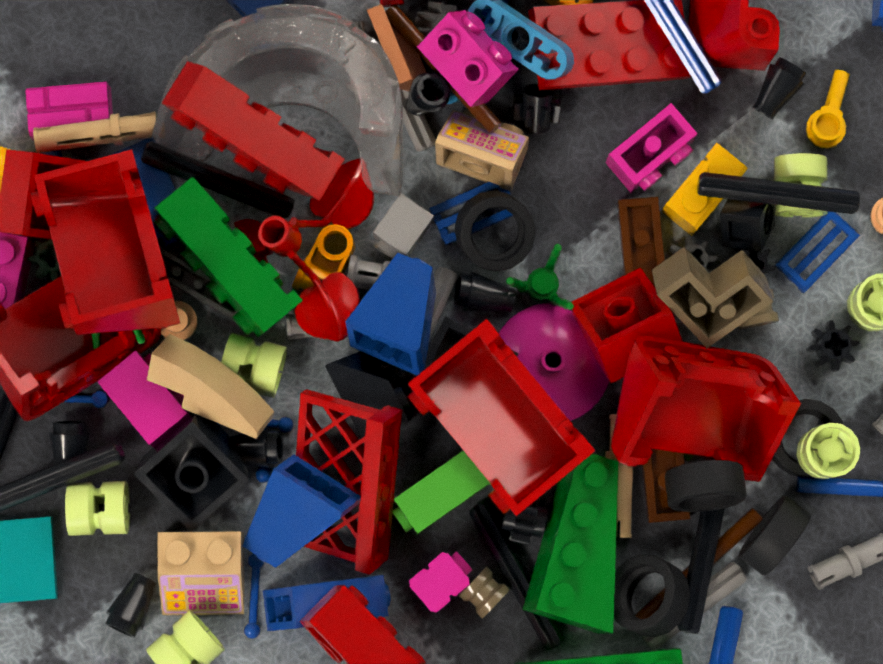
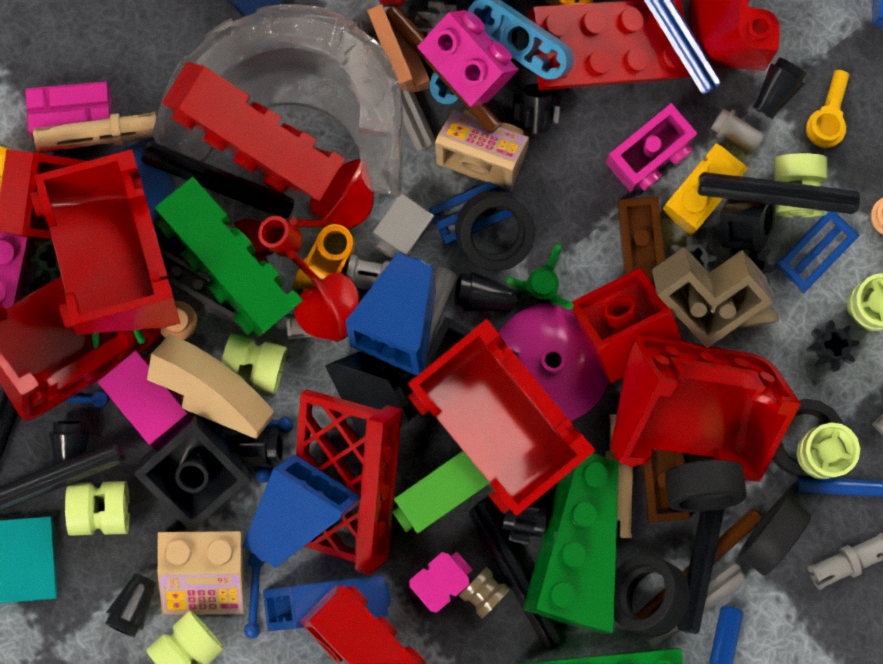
black cone [406,72,450,116] -> none
none -> light grey pin [710,108,765,154]

